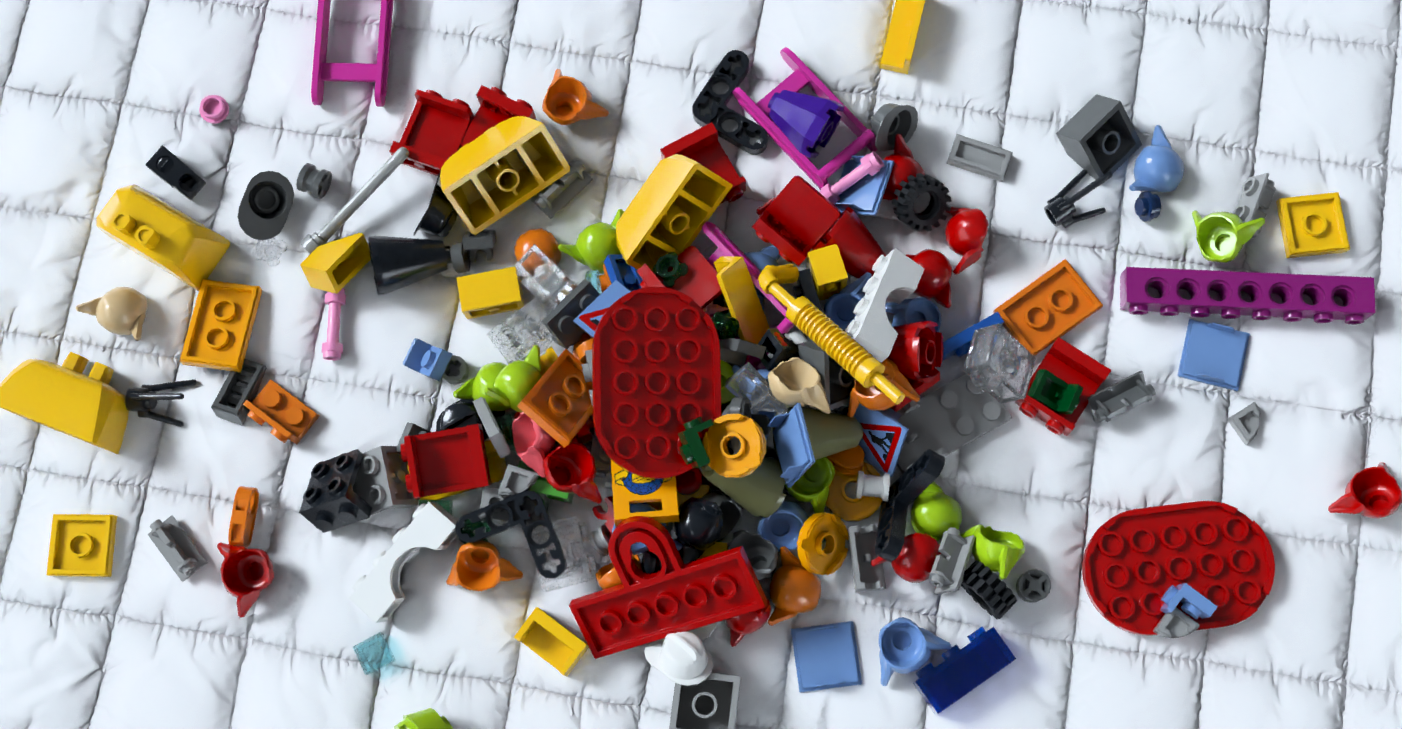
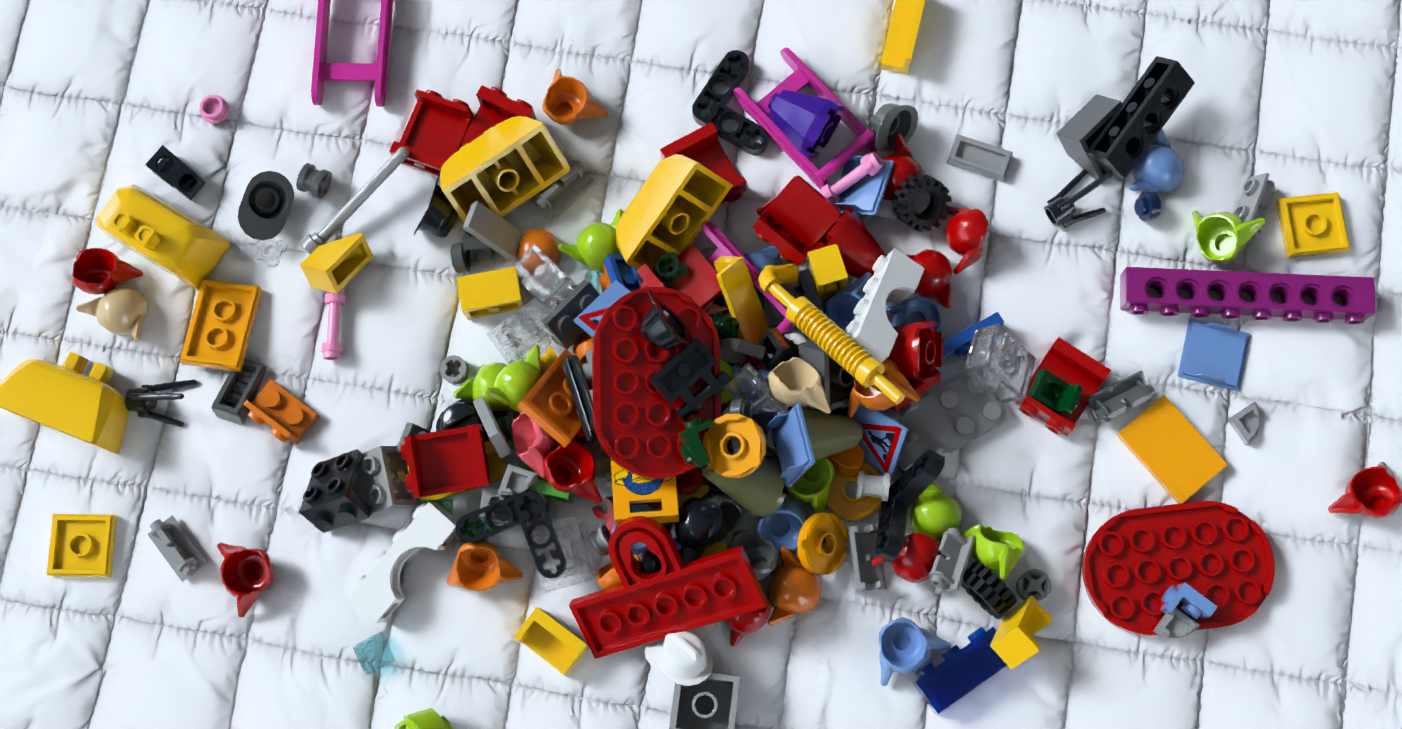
orange piece [228,486,259,548] -> none
black cone [368,236,452,295] -> none
medium blue bracket [403,338,453,381] -> none
medium blue piece [791,621,862,692] -> none
orange tile [993,259,1103,359] -> none
none -> red piece [72,248,143,295]
none -> light grey tile [462,201,523,259]
none -> black axle [562,355,598,442]
none -> black piece [641,290,692,350]
none -> black plate [648,337,731,421]
none -> yellow panel [990,596,1052,670]
none -> black brick [1086,56,1195,179]
none -> light orange tile [1116,395,1228,504]

